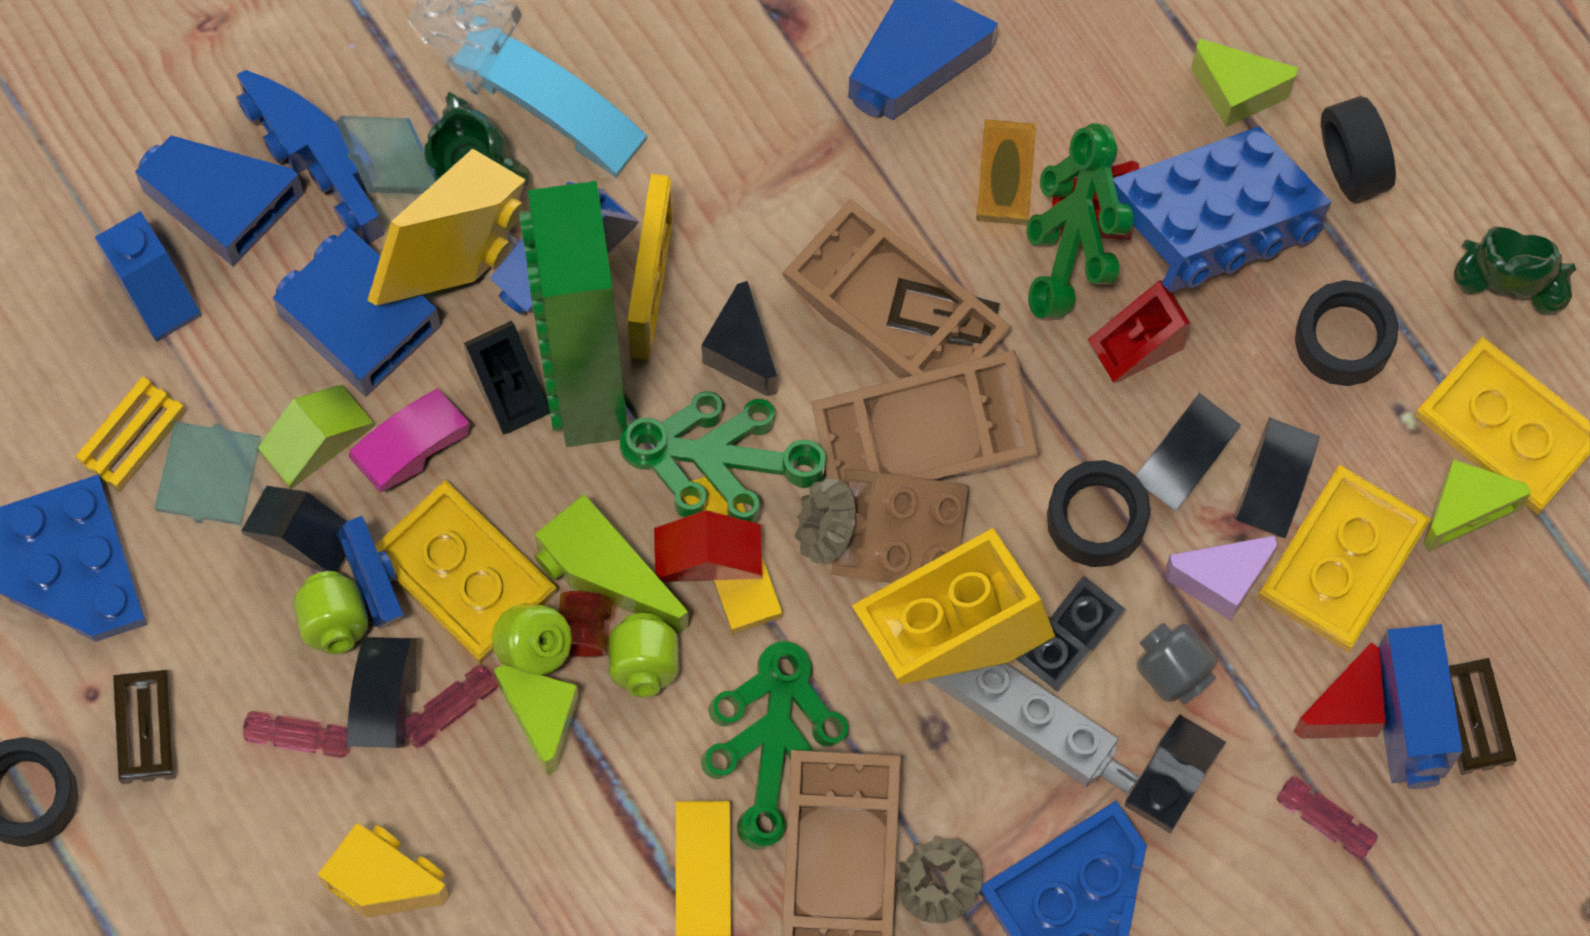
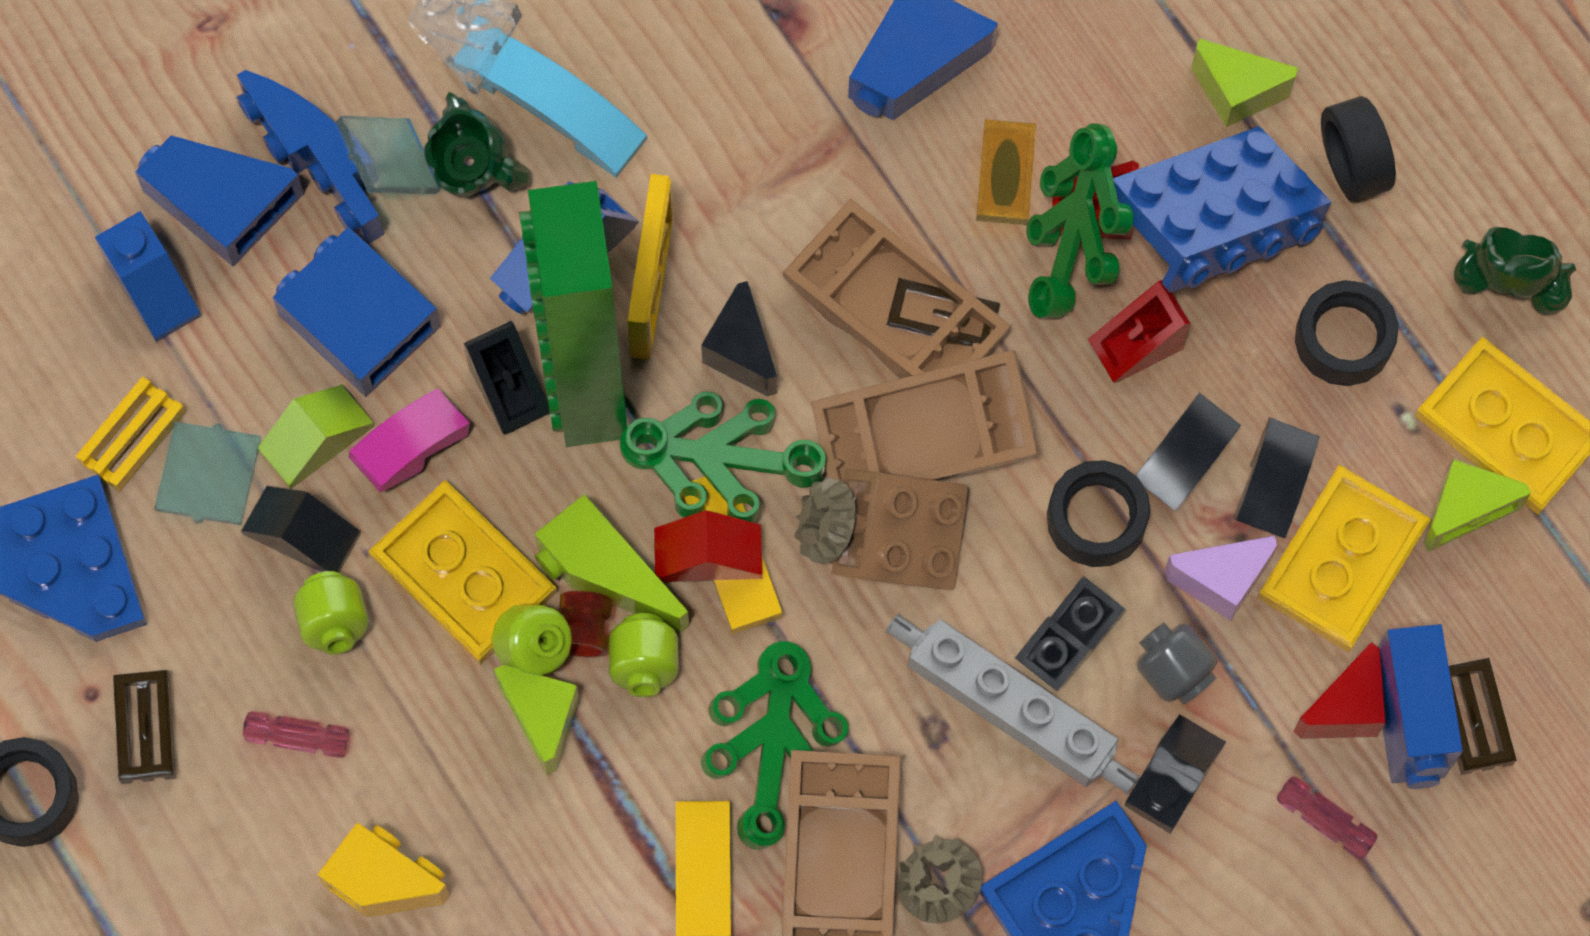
blue plate [337,516,403,629] -> none
black slope [346,637,417,748] -> none
yellow slope [367,149,525,306] -> none
clear pink axle [405,664,498,748] -> none
yellow slope [852,528,1055,685] -> none

